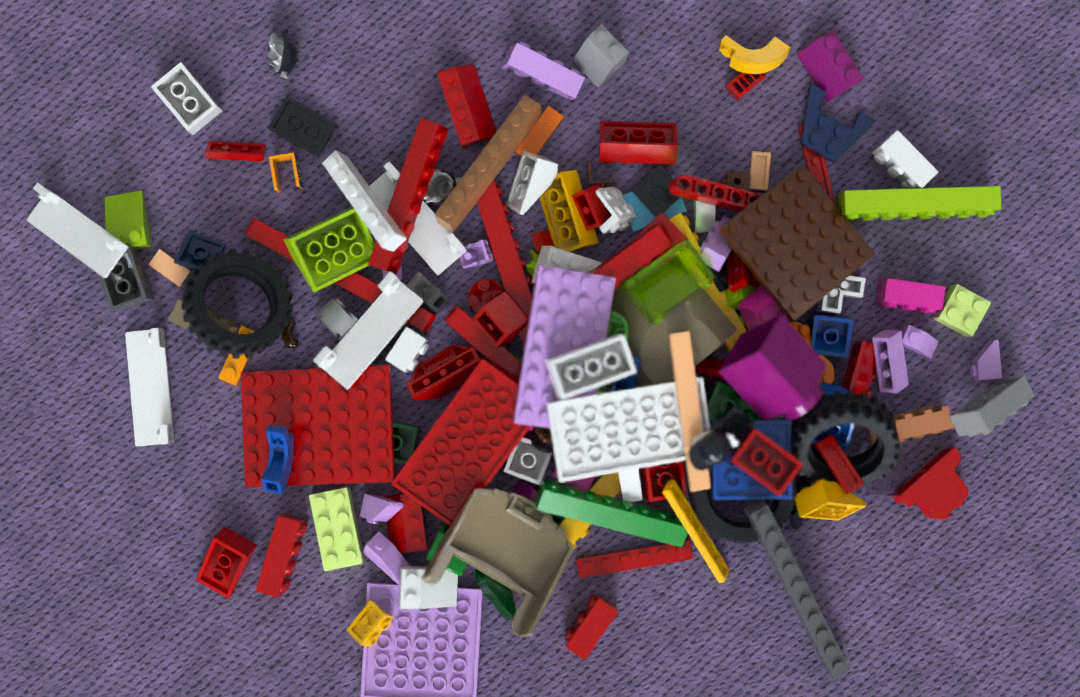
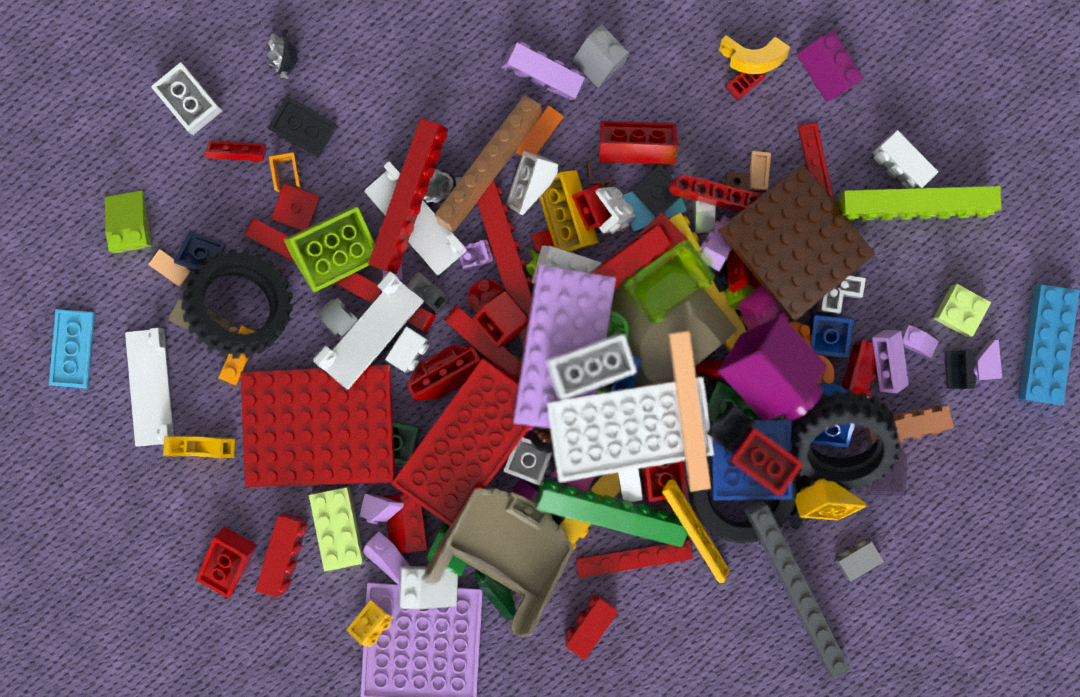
white bracket [27,183,128,278] -> none
dark grey slope [99,243,155,311] -> none
blue arch [261,425,294,494] -> none
dark brown arm [281,321,299,349] -> none
white brick [322,150,407,251] -> none
red slope [437,65,497,149] -> none
black hair [688,430,739,471] -> none
dark blue wing [800,84,876,162] -> none
red plate [814,434,864,495] -> none
dark pink brick [876,278,946,314] -> none
red brick [891,447,969,520] -> none
light grey brick [949,375,1034,437] -> none
none -> medium azure tile [49,309,95,388]
none -> yellow arch [163,436,235,458]
none -> red plate [271,184,321,230]
none -> light grey brick [835,539,884,581]
none -> black bracket [945,350,976,389]
none -> dark azure brick [1018,285,1080,405]

